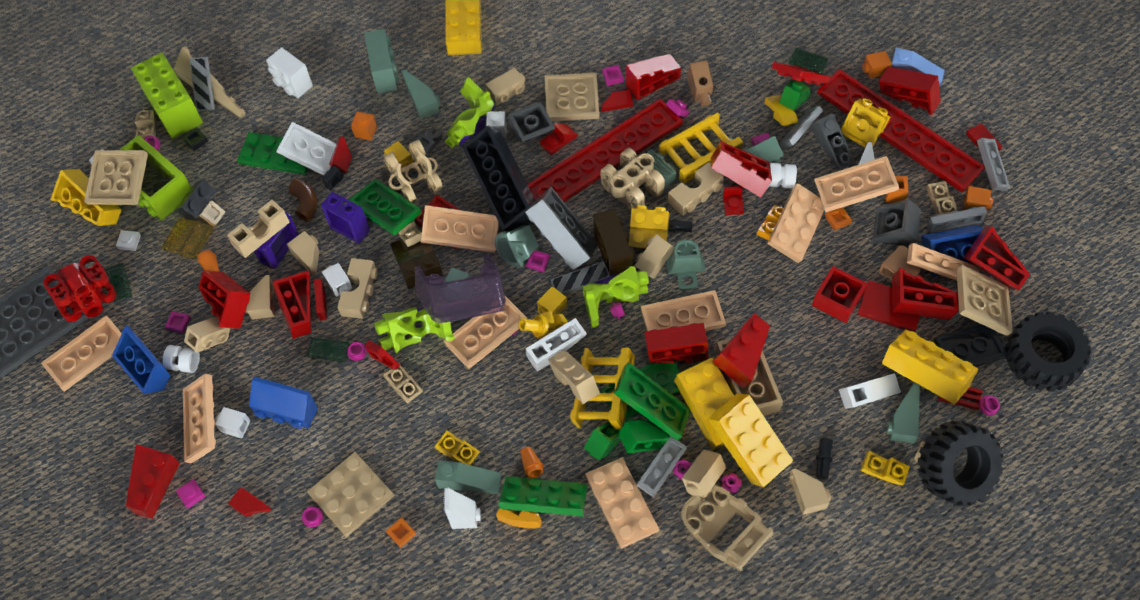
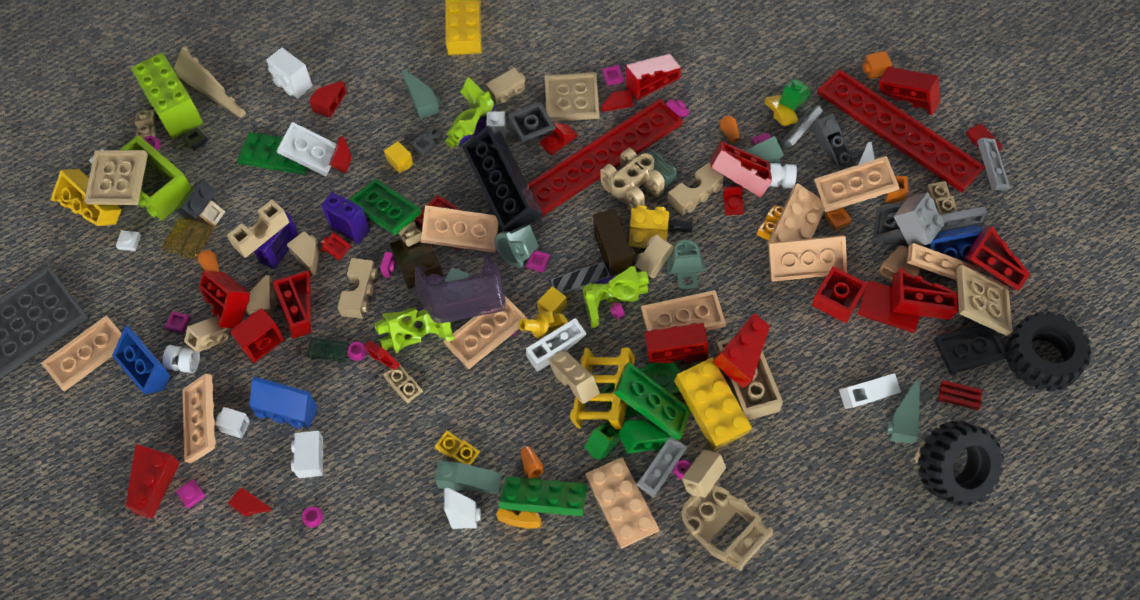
red piece [43,255,117,322] -> none
clear green plate [104,263,132,302] -> none
light grey tile [189,57,215,111] -> none
reddish brown cylinder [289,178,318,222] -> none
tan plate [307,452,394,537] -> none
red tile [314,279,328,321] -> none
black plate [322,166,343,191] -> none
white brick [322,263,352,297] -> none
orange brick [351,111,377,141] -> none
sand green brick [364,29,400,94] -> none
tan piece [384,140,443,204] -> none
orange plate [386,517,416,548] -> none
slope [526,187,597,270] -> none
yellow fence [658,112,743,184] -> none
medium nougat torso [687,60,713,106] -> none
yellow brick [708,393,793,487] -> none
dark pink plate [721,473,742,493] -> none
red plate [771,61,831,85] -> none
clear green plate [789,48,828,74] -> none
tan slope [789,469,831,515] -> none
black axle [816,438,833,480] -> none
yellow plate [840,98,891,148] -> none
yellow slope [860,450,910,486] -> none
yellow brick [882,330,978,405] -> none
light blue slope [891,48,944,85] -> none
orange brick [962,186,994,211] -> none
dark pink plate [979,395,1000,416] -> none
none -> red brick [230,308,285,364]
none -> white brick [291,431,323,478]
none -> red slope [309,81,347,118]
none -> red bracket [320,232,351,262]
none -> dark pink plate [380,252,397,278]
none -> orange cone [719,116,741,144]
none -> light nougat plate [768,235,847,282]
none -> light grey brick [894,192,944,246]

